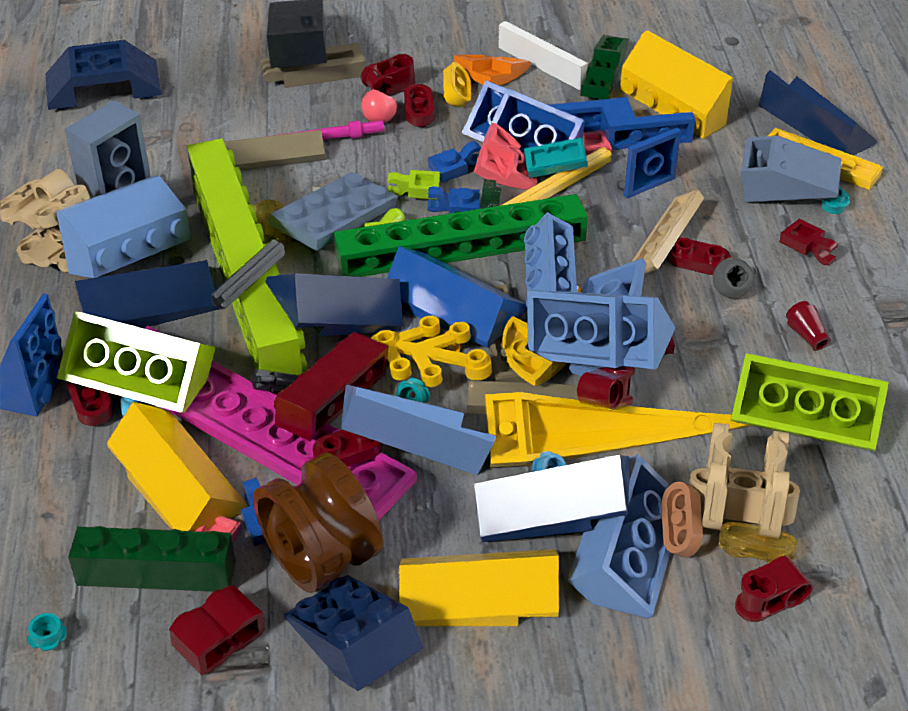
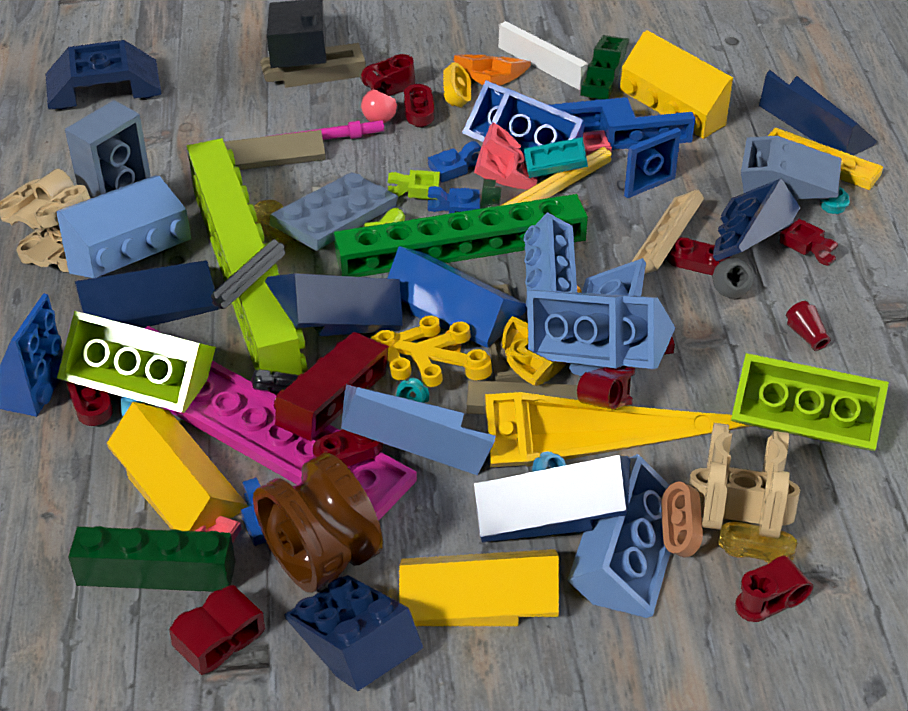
teal plate [27,613,67,651] -> none
none -> dark blue wedge [713,178,800,261]

